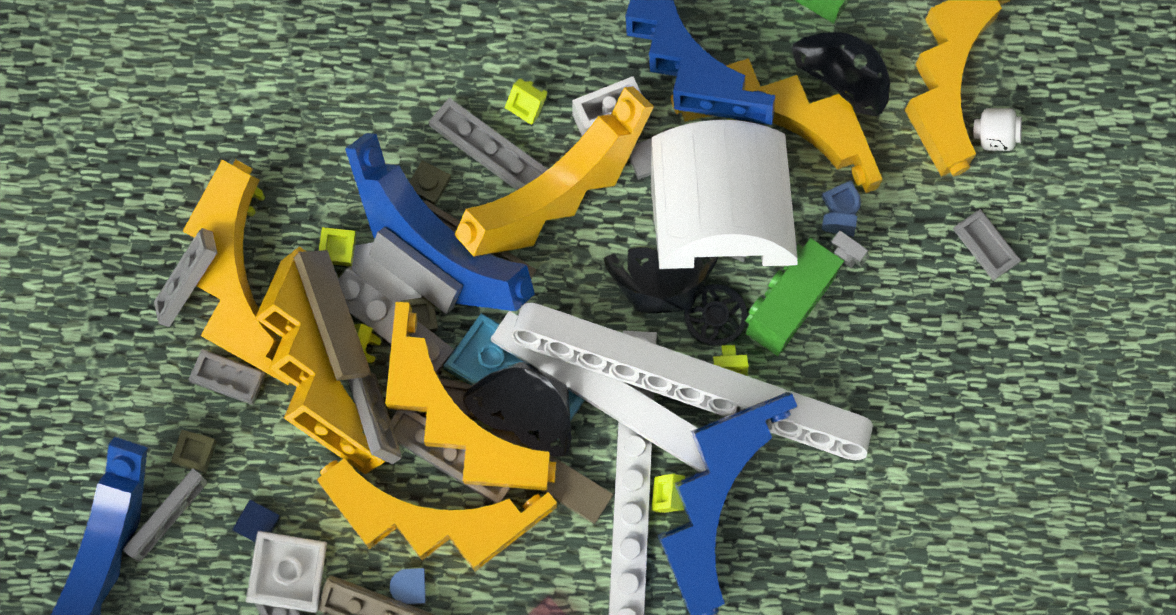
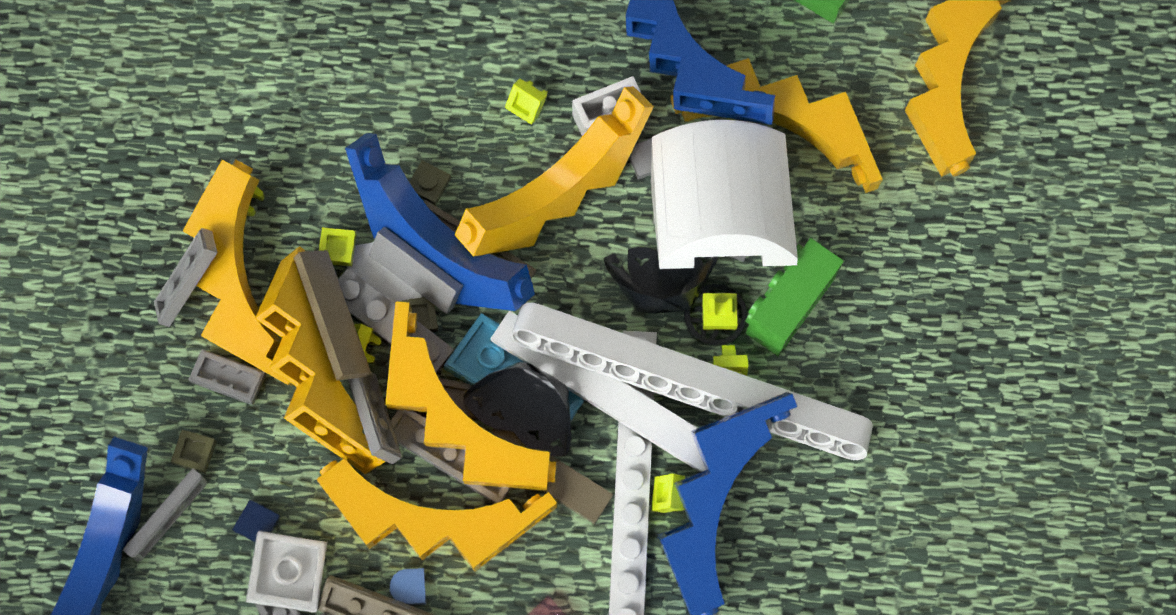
light grey plate [429,98,548,190] -> none
black piece [792,32,890,116] -> none
medium blue tile [821,180,861,215] -> none
medium blue tile [822,212,857,237] -> none
light grey plate [831,230,869,268] -> none
light grey tile [953,209,1021,281] -> none
white head [974,108,1022,151] -> none
none -> neon yellow tile [702,293,738,330]

